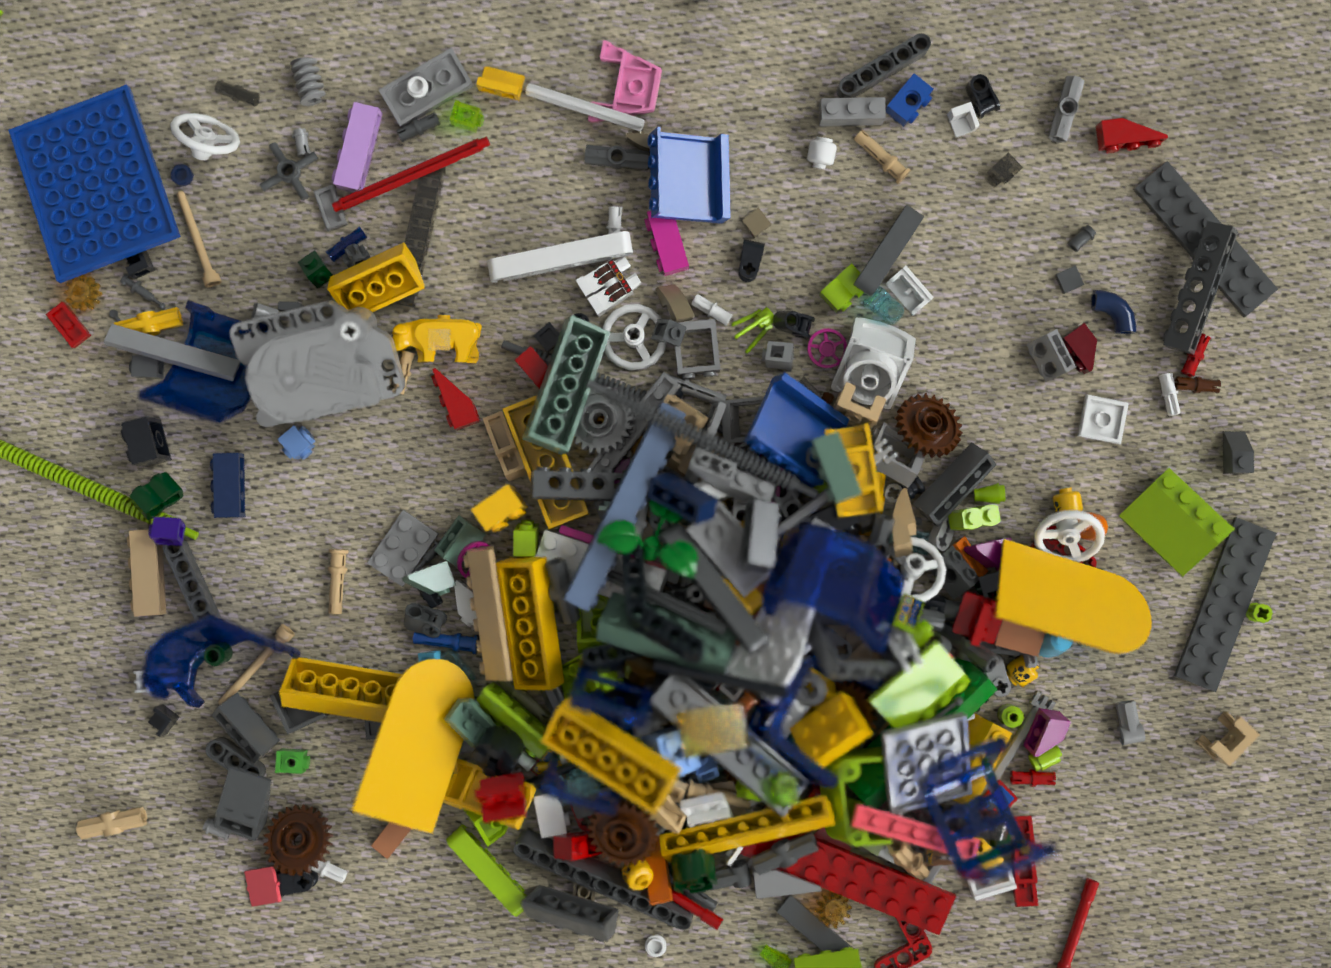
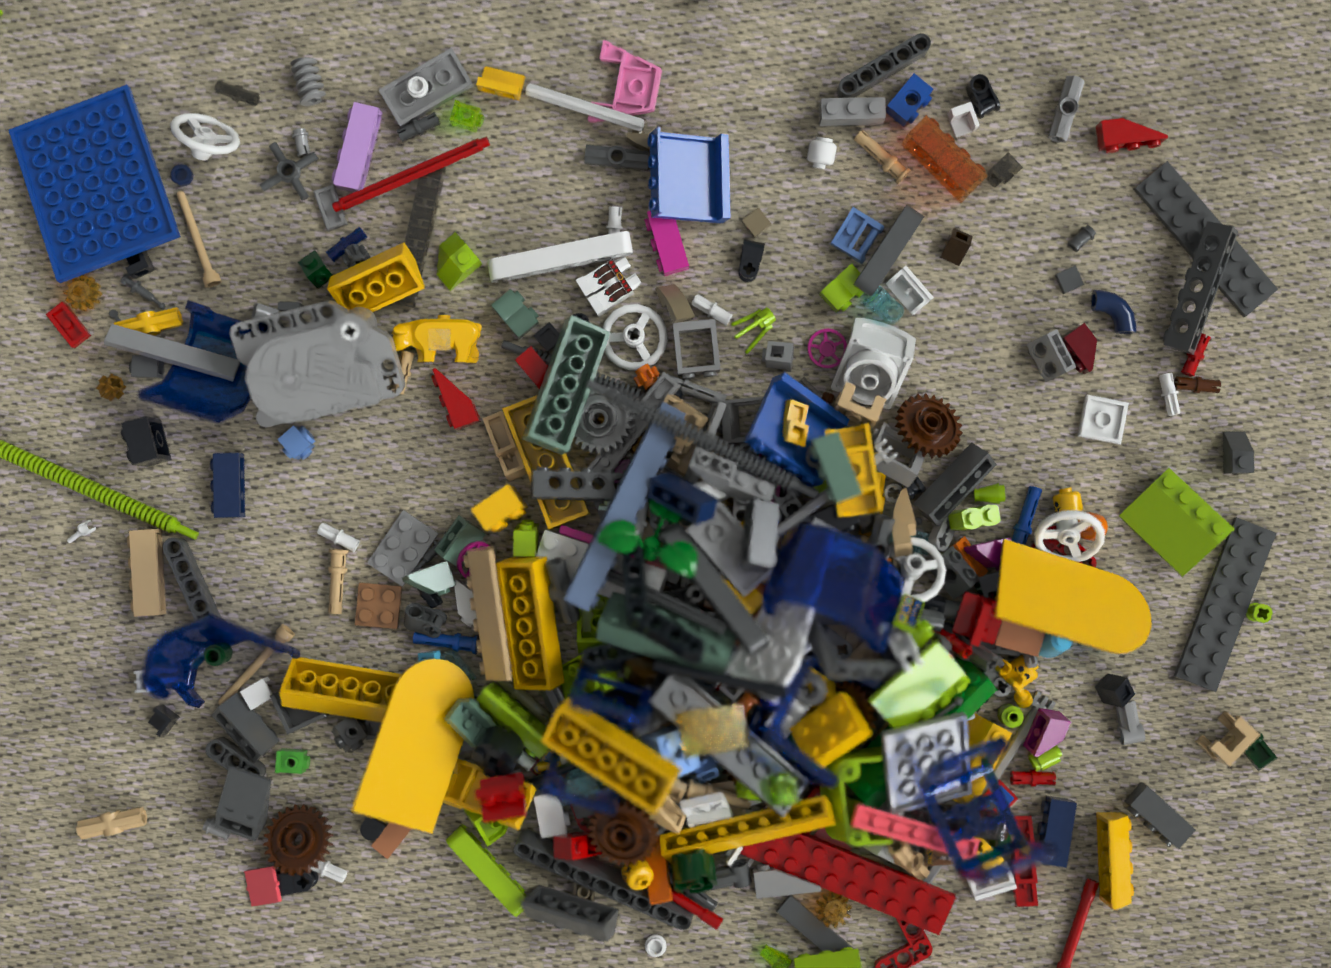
dark green brick [130,472,184,520] -> none
dark purple brick [149,517,186,546] -> none
dark grey bracket [651,319,686,347] -> none
dark grey piece [751,831,819,876] -> none
black piece [773,311,815,339] -> none
none -> white hand [67,520,96,543]
none -> pearl gold gear [96,373,126,401]
none -> white panel [240,677,272,710]
none -> white axle [317,523,360,553]
none -> dark grey brick [332,717,367,752]
none -> medium nougat plate [355,582,402,629]
none -> black tile [360,816,387,840]
none -> lime slope [436,232,482,291]
none -> sand green brick [491,289,539,340]
none -> orange gear [634,364,660,390]
none -> yellow slope [783,399,809,447]
none -> medium blue plate [830,207,885,264]
none -> clear orange brick [901,115,988,203]
none -> red pin [932,628,973,658]
none -> dark brown brick [940,227,973,266]
none -> yellow bar [995,659,1033,708]
none -> blue pin [1012,486,1042,546]
none -> dark blue brick [1035,795,1077,868]
none -> black panel [1095,674,1135,708]
none -> yellow slope [1096,812,1134,910]
none -> dark grey brick [1124,783,1196,849]
none -> dark green bracket [1243,734,1277,771]

